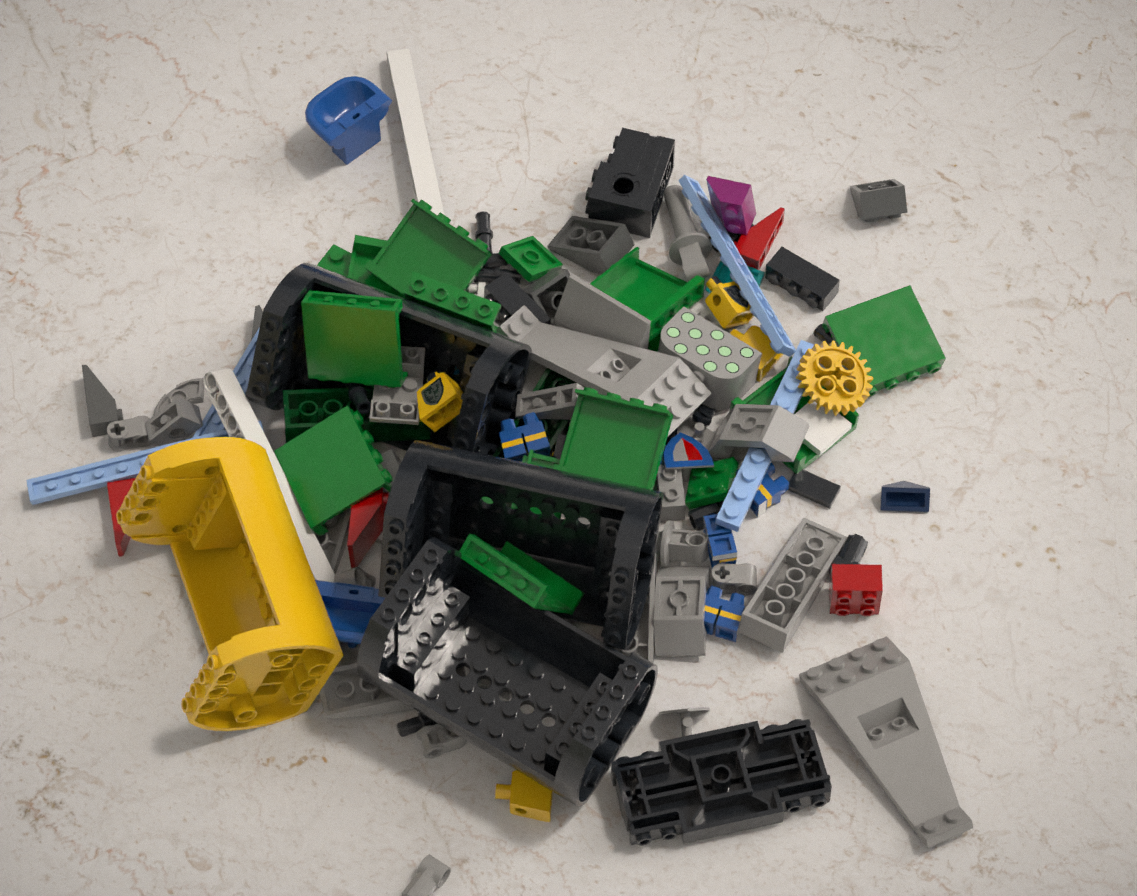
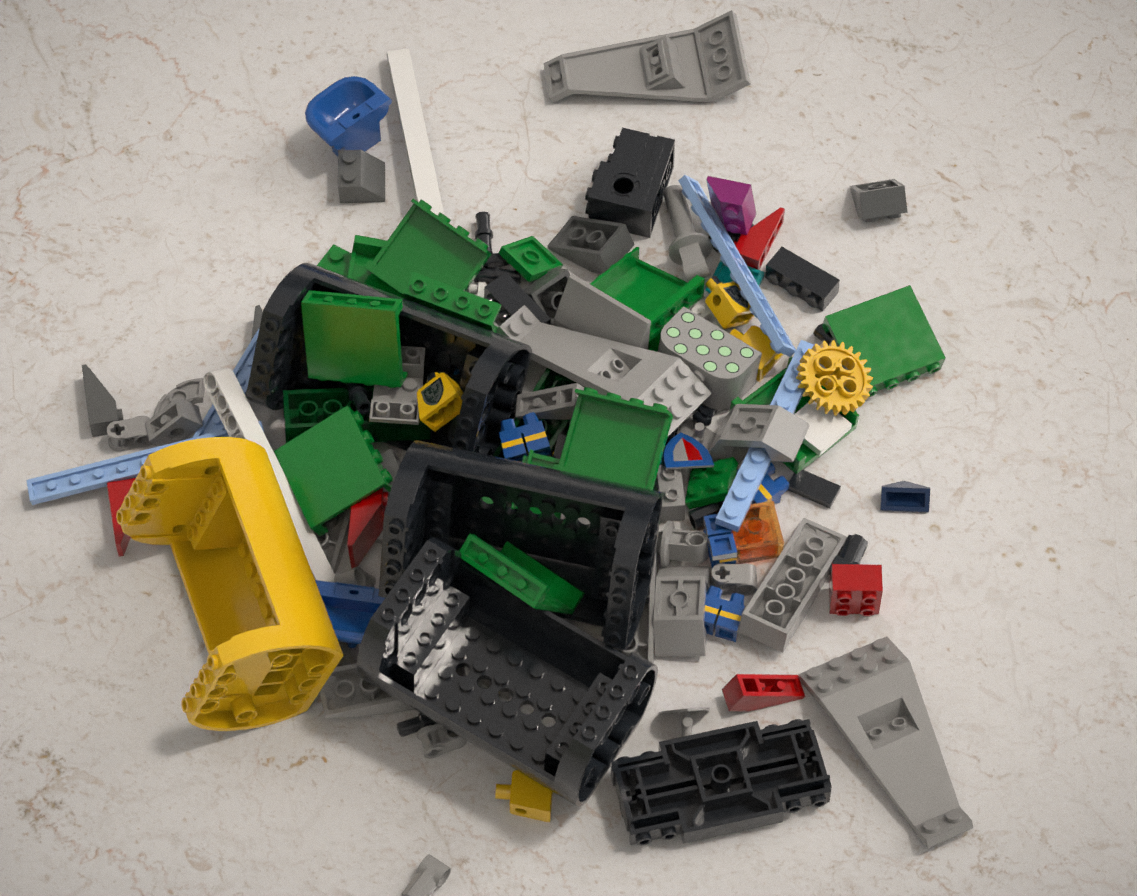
none -> dark grey slope [338,150,386,203]
none -> light grey wing [543,10,751,103]
none -> red slope [722,674,805,711]
none -> clear orange brick [732,501,784,564]

